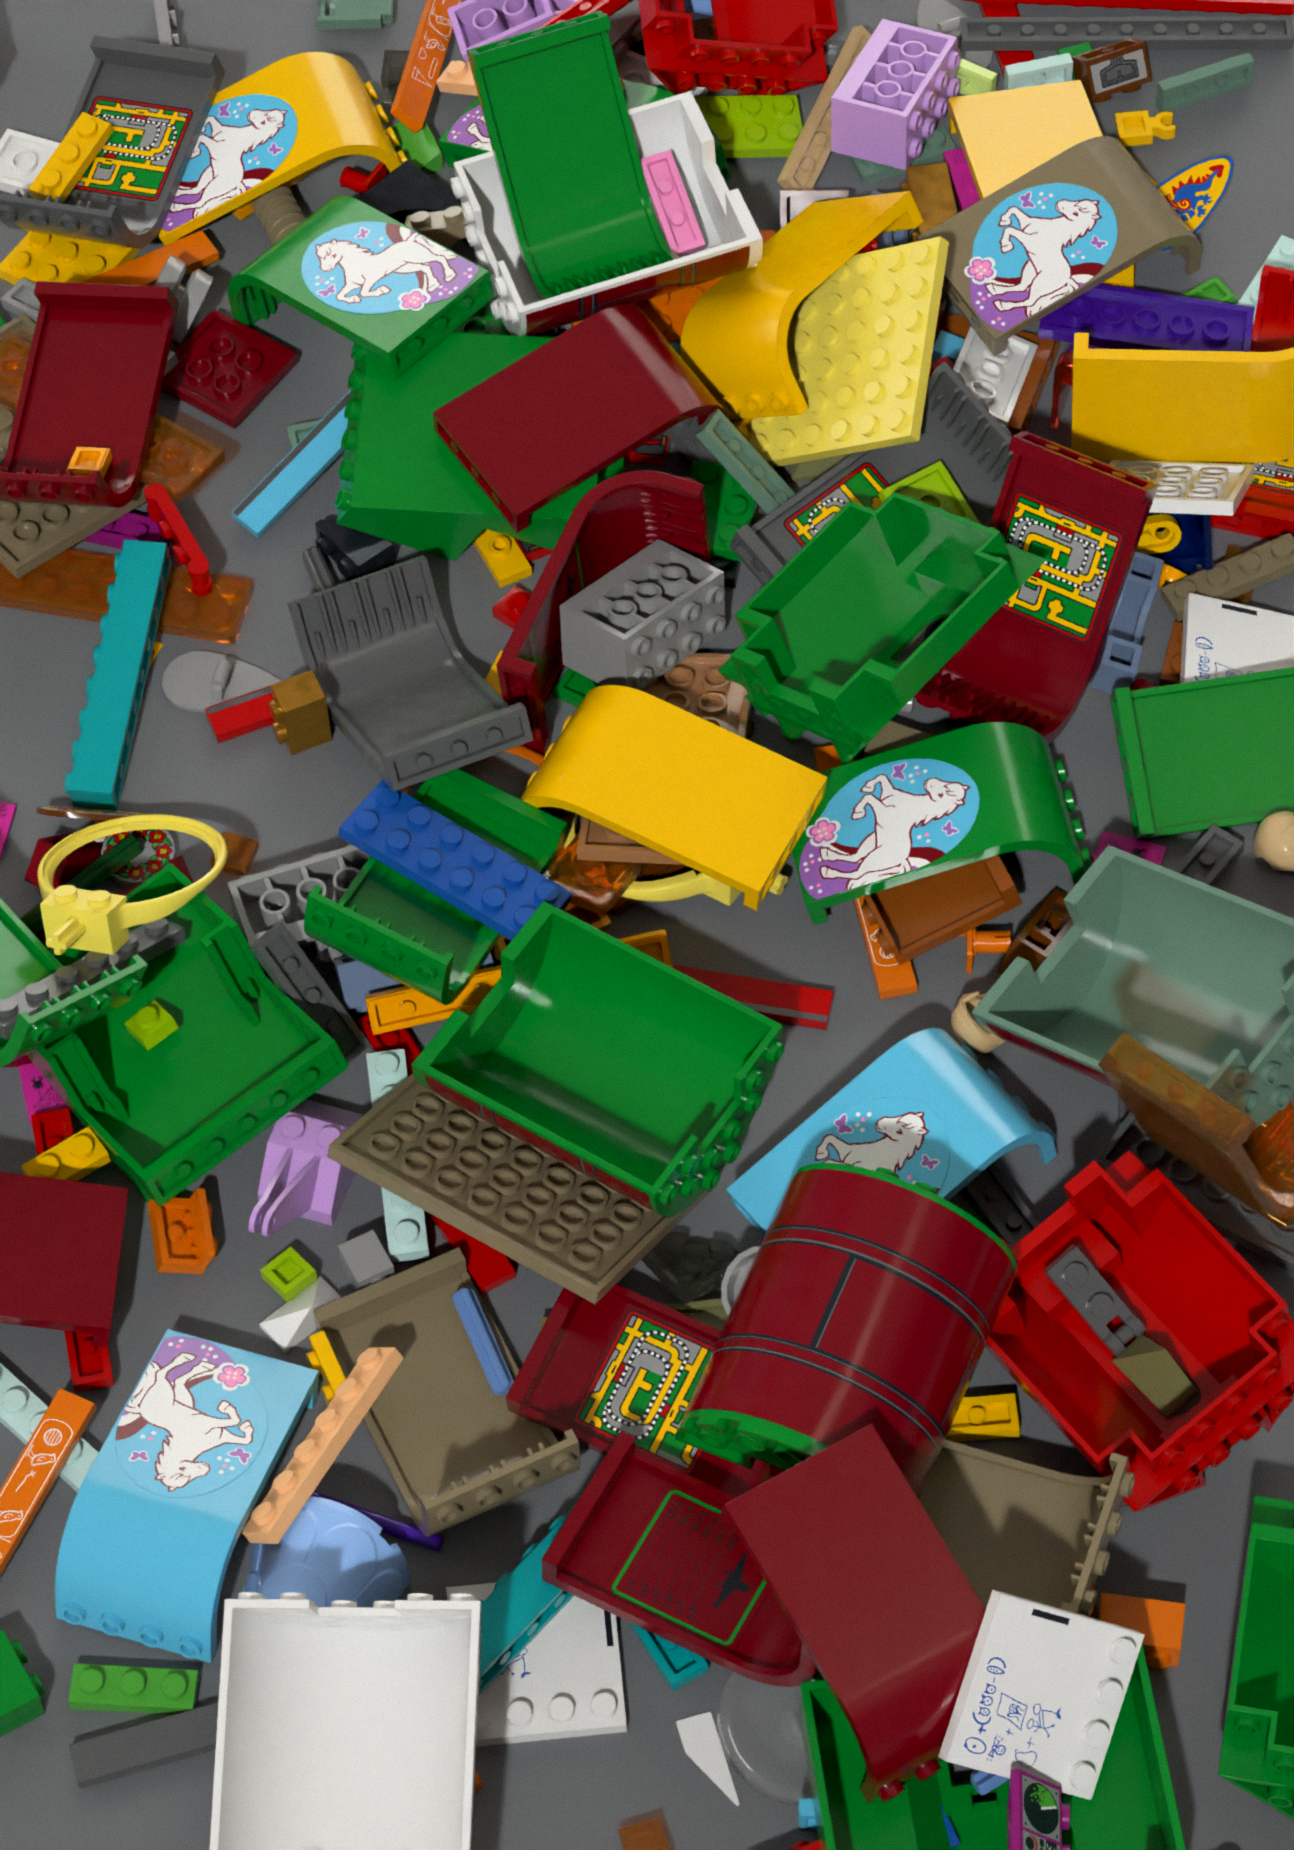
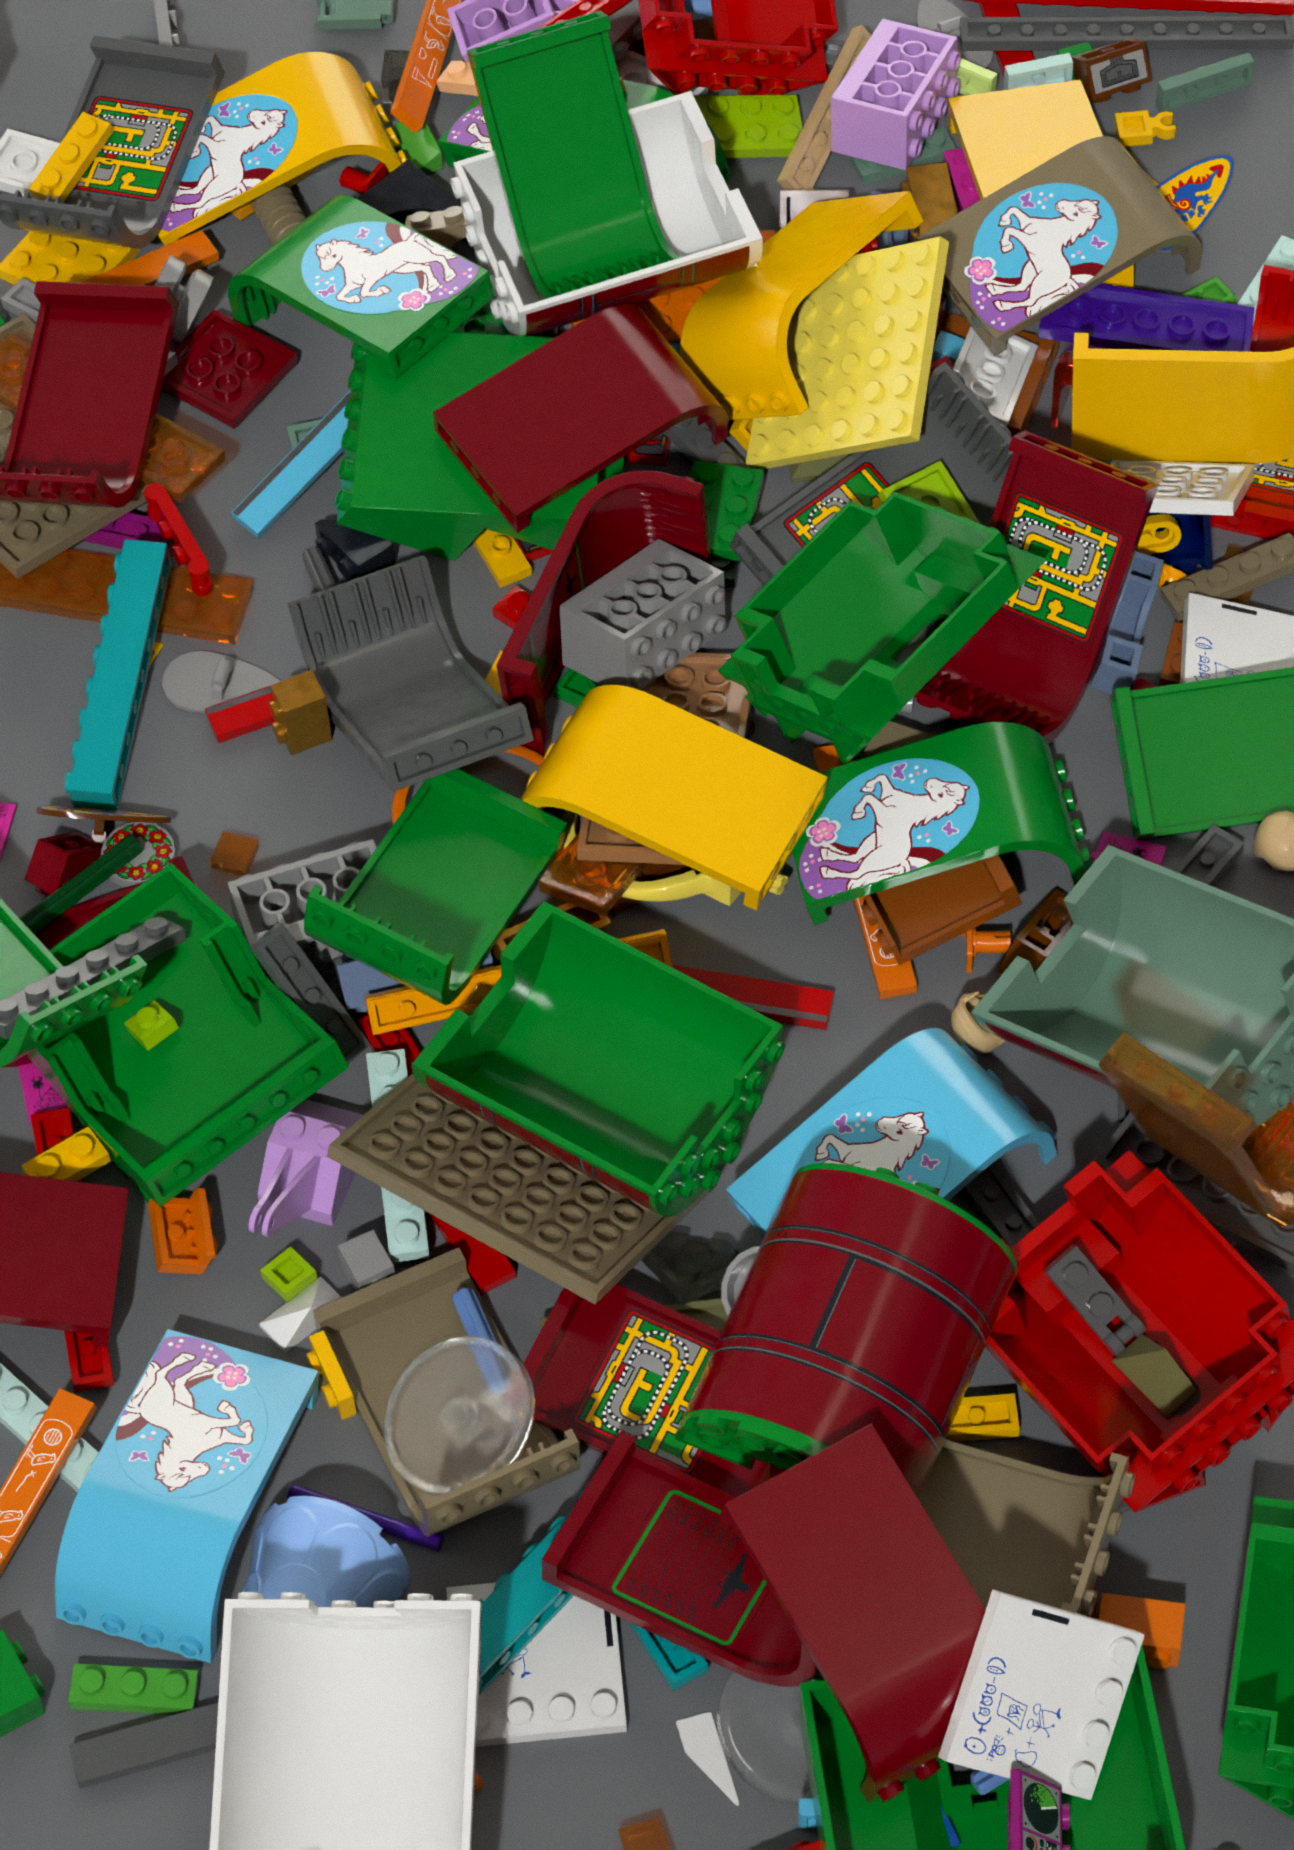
light yellow brick [37,814,228,955] -> none
light orange tile [66,447,113,478] -> none
light nougat plate [242,1347,404,1544] -> none
blue plate [338,779,572,940] -> none
bright pink plate [640,150,706,257] -> none
sand green plate [695,409,796,515] -> none
none -> clear dish [384,1336,535,1496]

